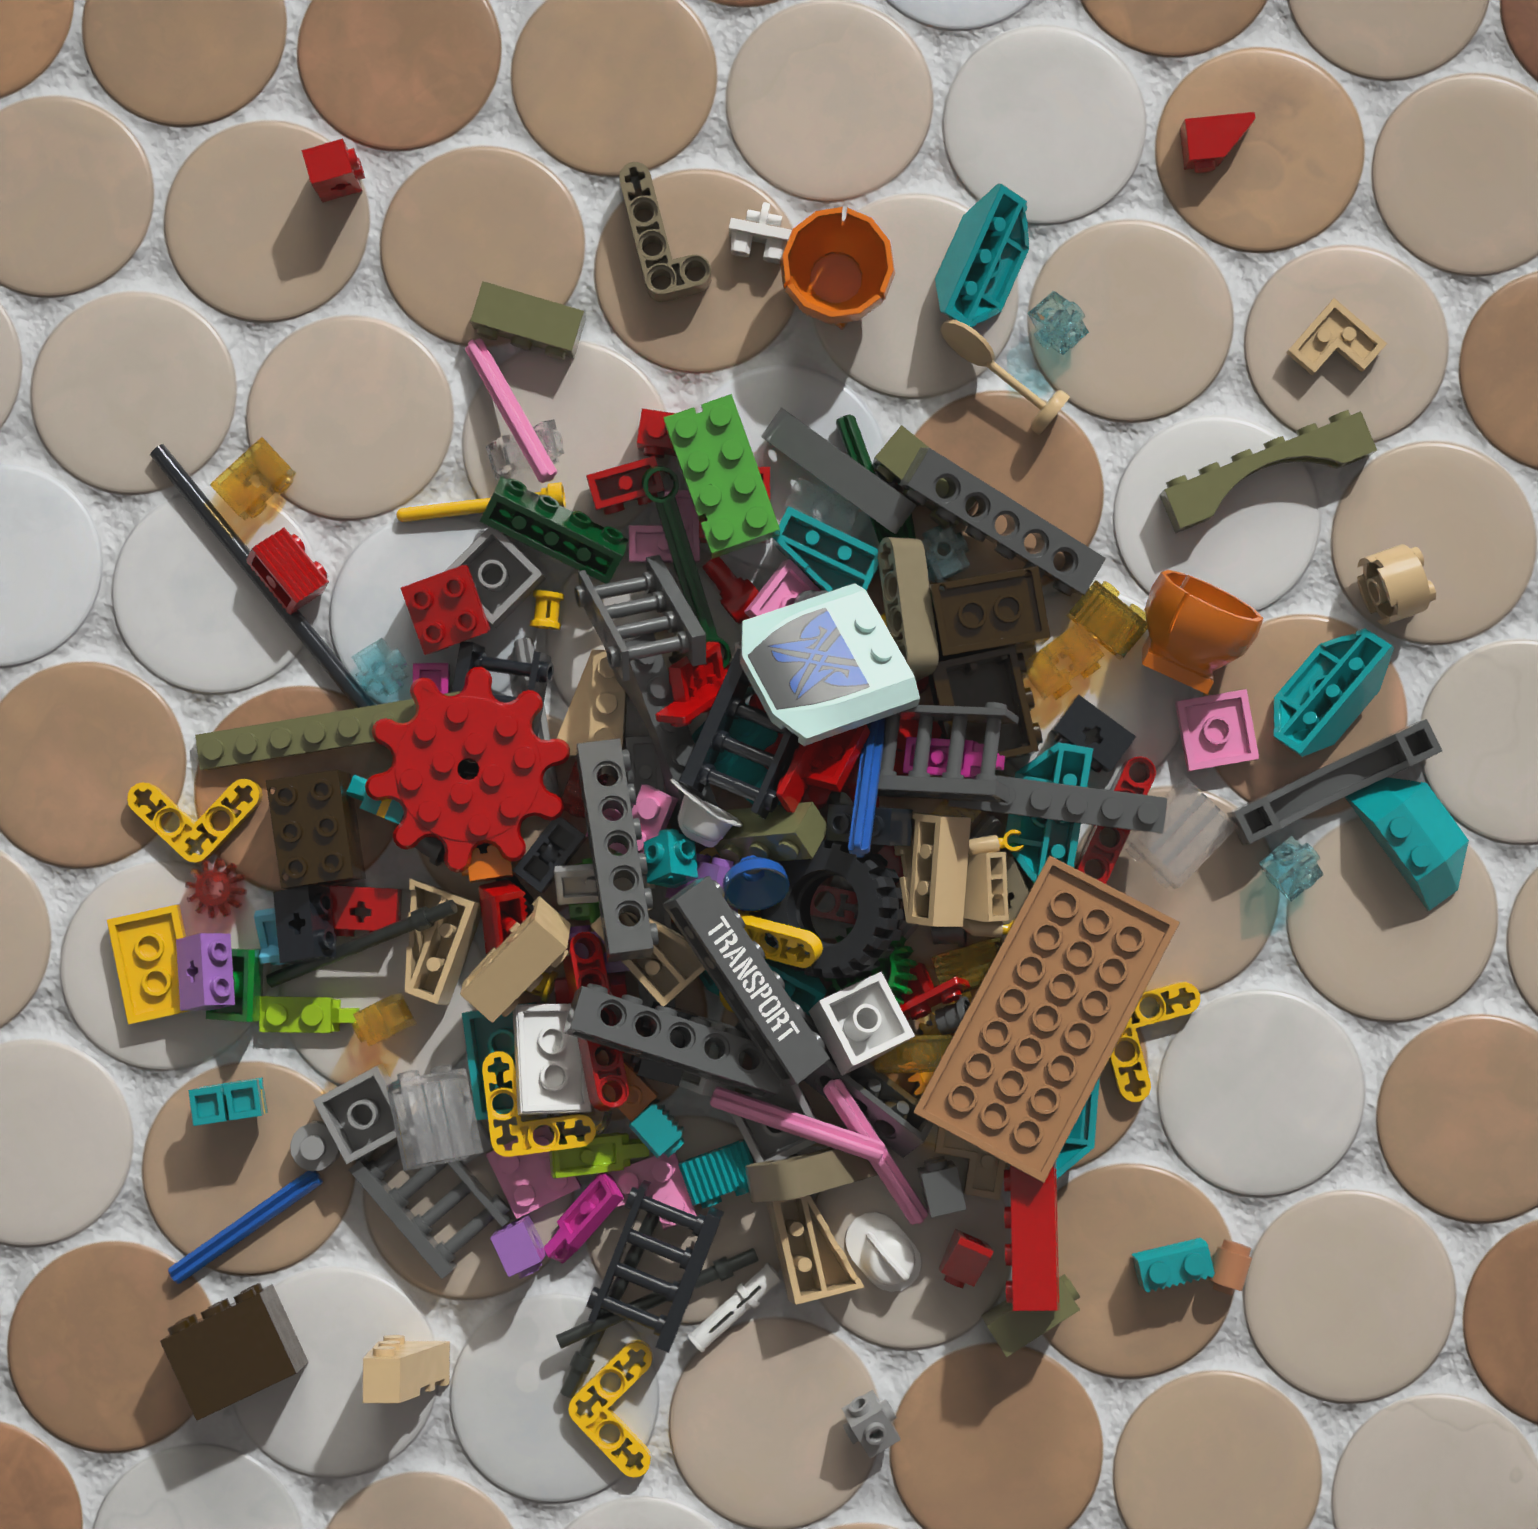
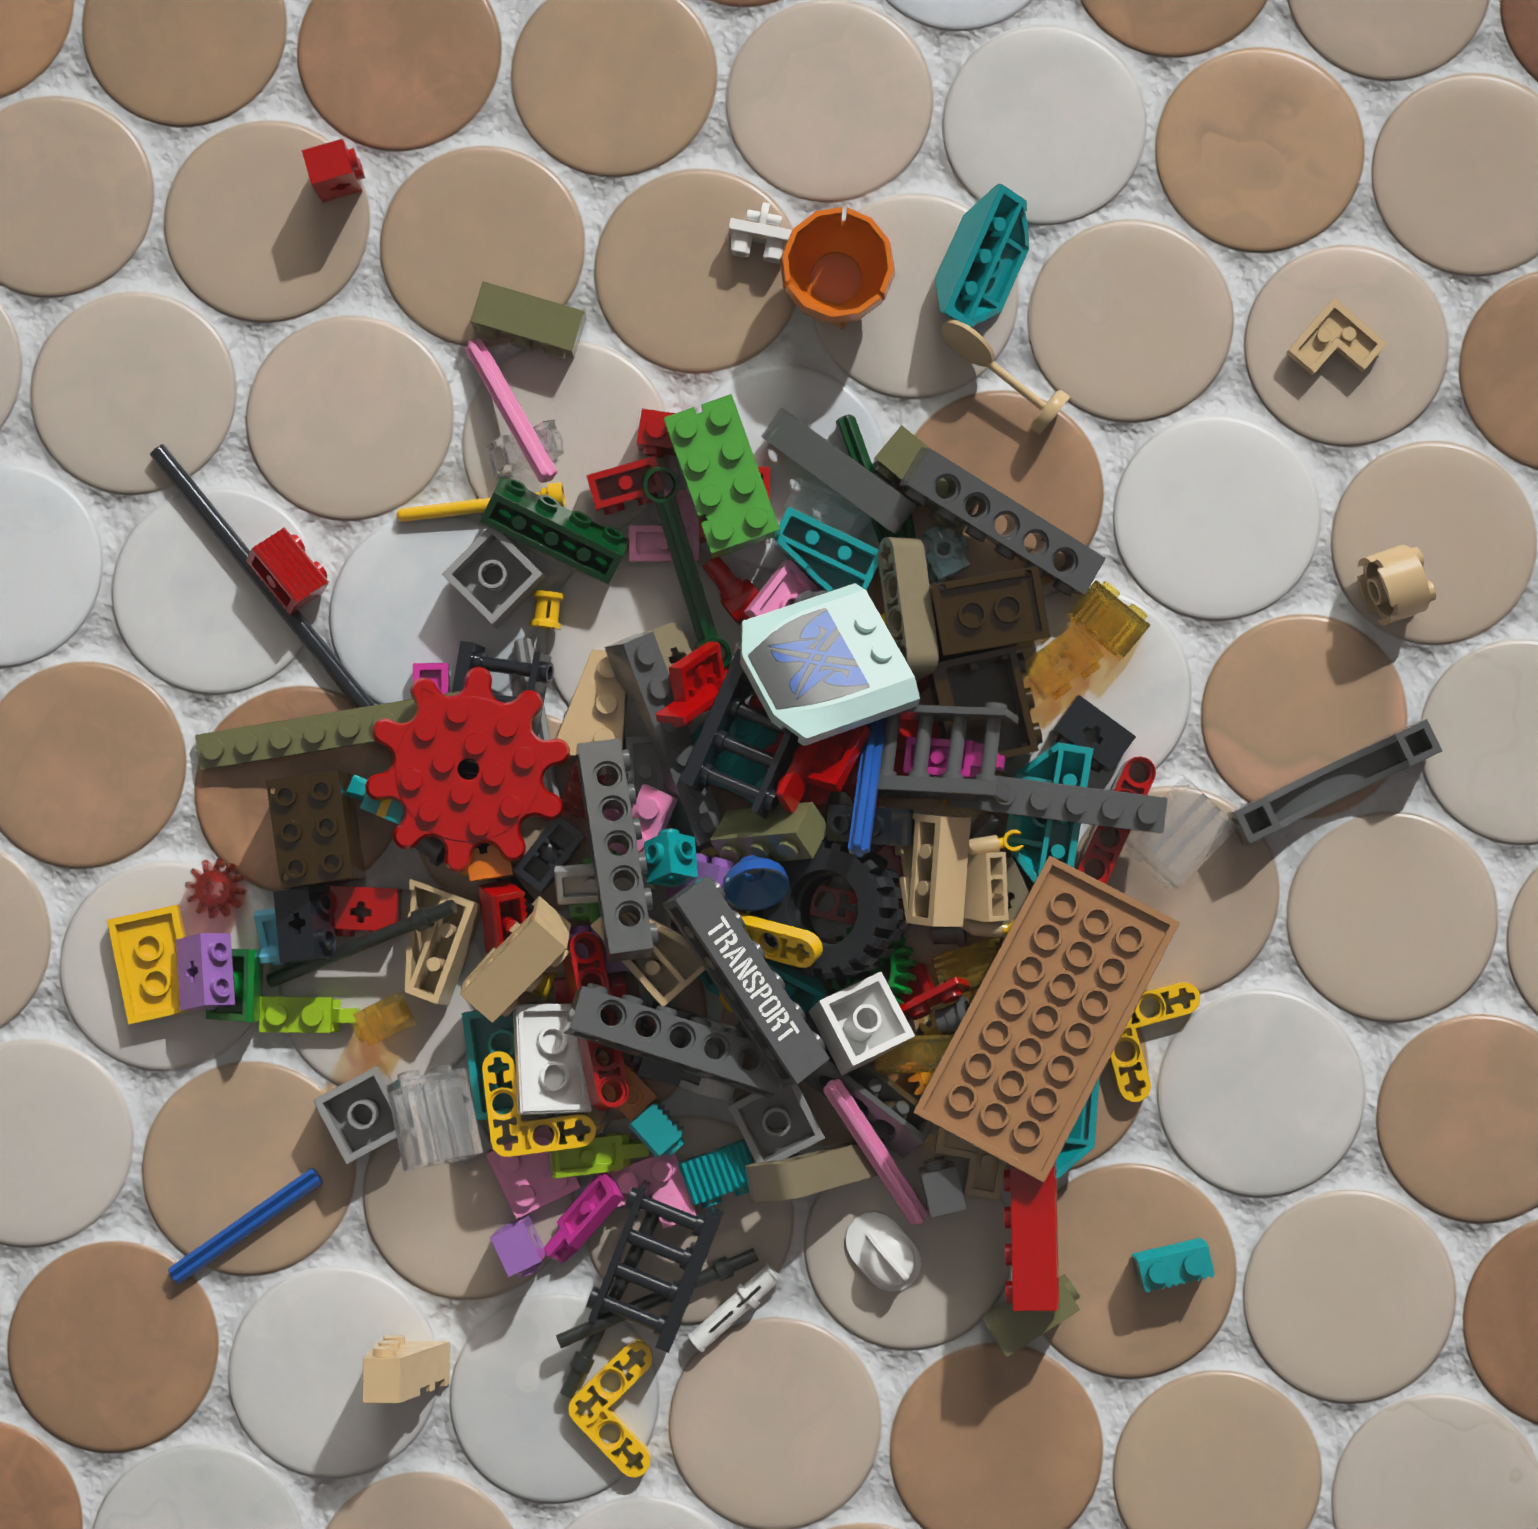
yellow beam [127,779,263,863] -> none
dark brown container [160,1283,308,1421] -> none
teal hips [188,1077,268,1126] -> none
clear yellow brick [210,437,296,520] -> none
light grey piece [290,1121,340,1171] -> none
dark grey fence [349,1110,511,1279] -> none
clear light blue brick [351,638,409,697] -> none
red bracket [400,565,490,655] -> none
dark grey fence [574,555,706,681] -> none
dark tan beam [619,162,712,302] -> none
white piece [670,779,743,847] -> none
bright pink axle [710,1087,885,1162] -> none
tan wedge [766,1195,865,1305] -> none
light grey brick [842,1390,901,1458] -> none
red slope [939,1229,994,1289] -> none
clear light blue brick [1027,291,1089,355] -> none
orange plate [1142,570,1263,695] -> none
olive arch [1160,410,1377,533] -> none
bright pink plate [1175,689,1259,772] -> none
red slope [1180,112,1256,173] -> none
nougat brick [1208,1239,1252,1295] -> none
clear light blue brick [1259,836,1324,902] -> none
teal wedge [1274,628,1394,757] -> none
teal wedge [1345,777,1469,911] -> none

